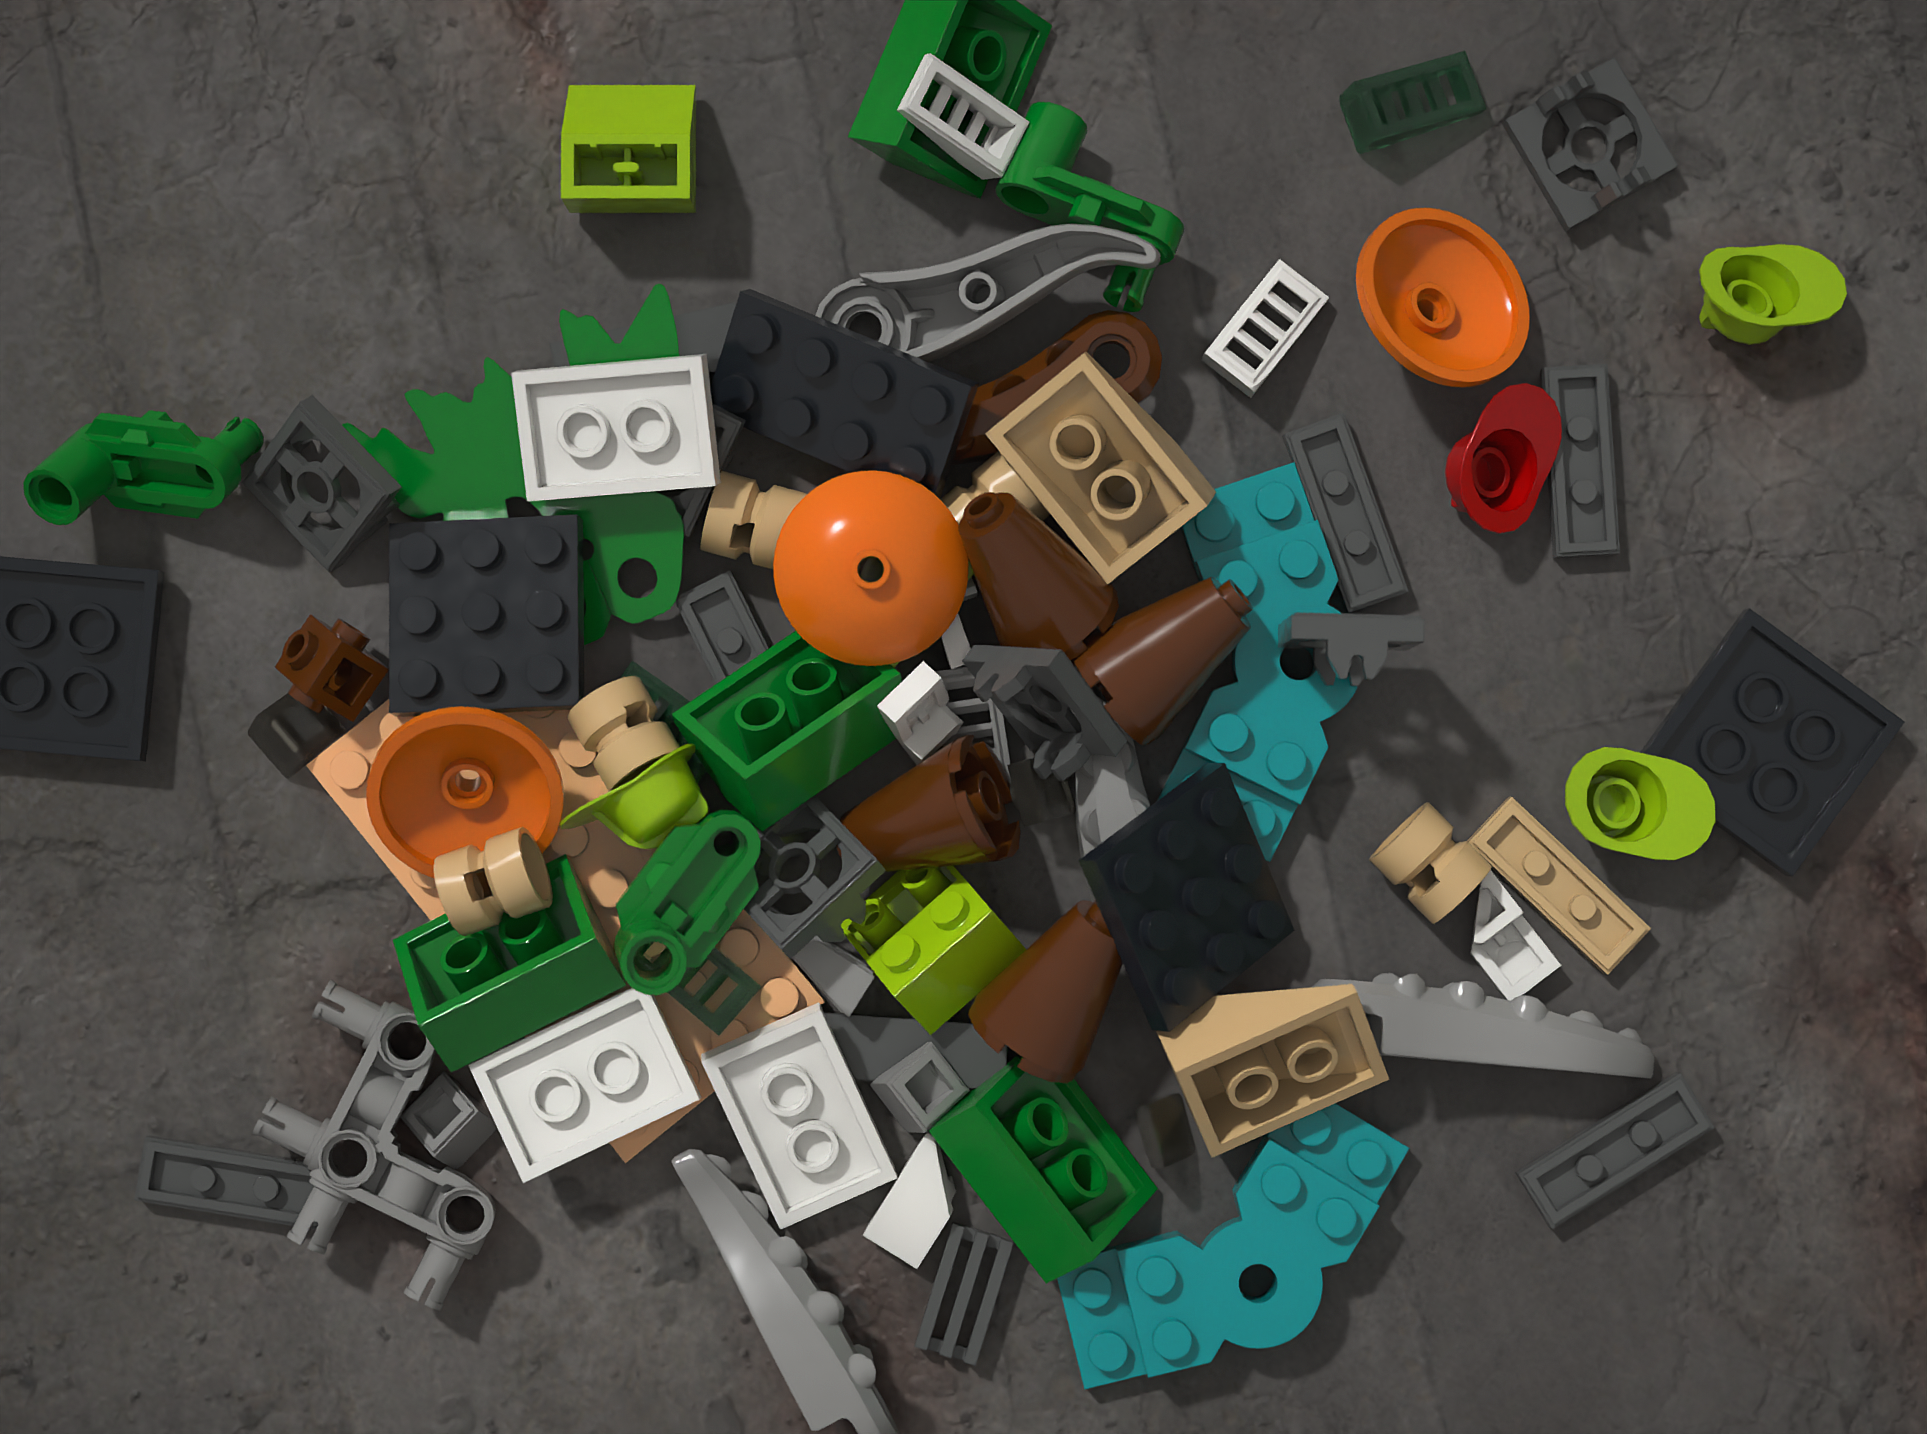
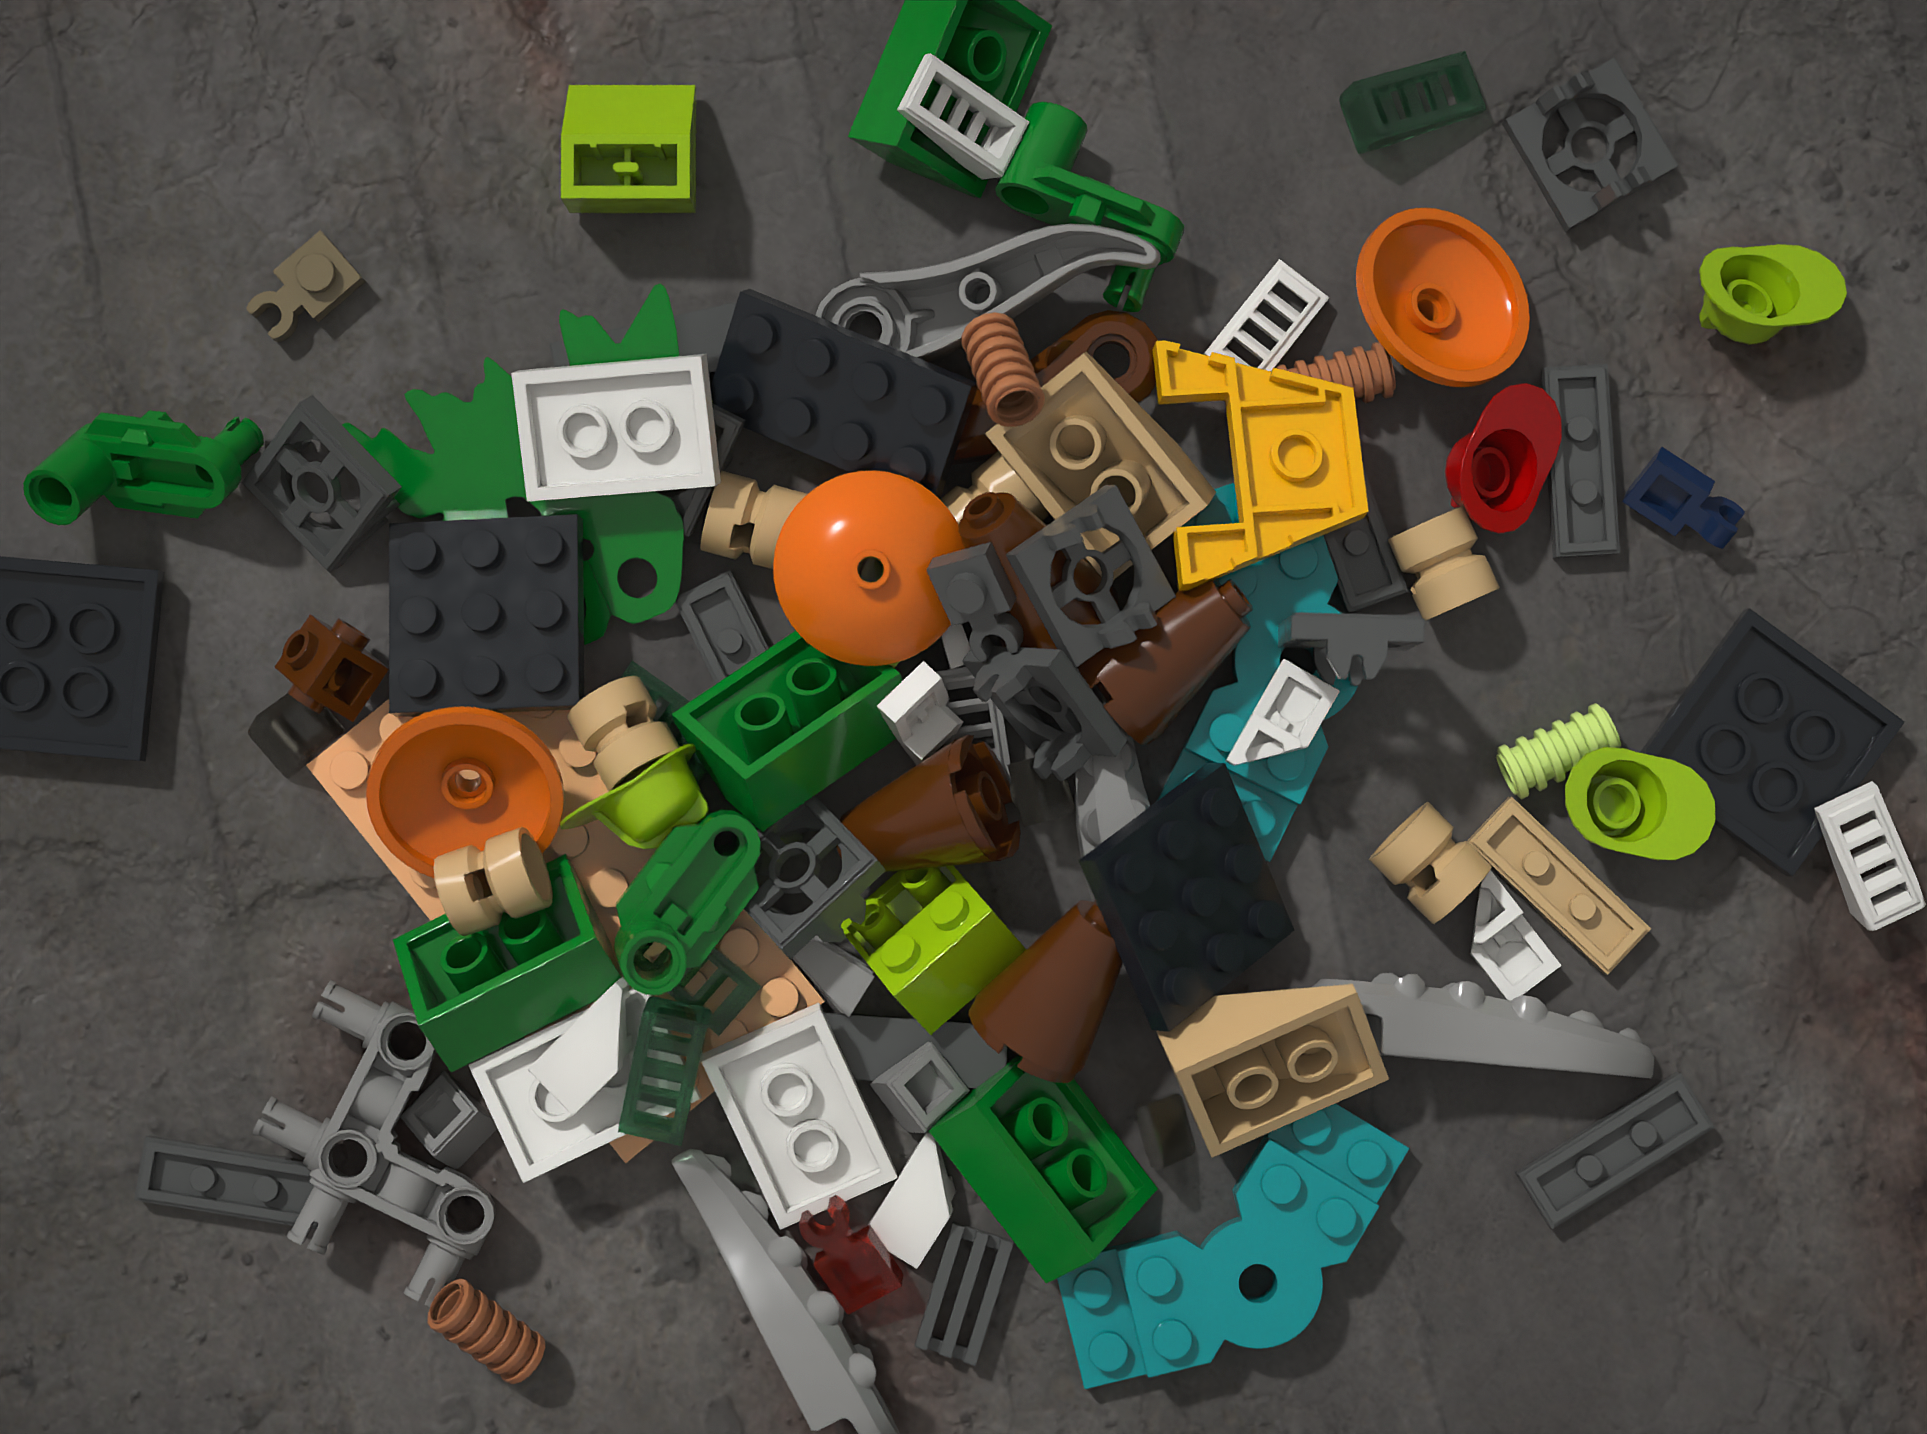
none -> dark tan plate [246,230,366,343]
none -> nougat piece [428,1279,545,1384]
none -> white slope [528,977,633,1116]
none -> clear green slope [618,996,712,1146]
none -> clear red plate [799,1195,904,1315]
none -> dark grey plate [926,542,1024,662]
none -> nougat piece [962,312,1044,427]
none -> dark grey piece [1005,485,1176,667]
none -> yellow wing [1152,340,1368,591]
none -> white slope [1226,659,1340,766]
none -> nougat piece [1275,342,1396,403]
none -> tan wheel [1388,506,1500,621]
none -> yellowish green piece [1496,703,1621,799]
none -> dark blue plate [1622,447,1745,549]
none -> white slope [1814,781,1926,931]

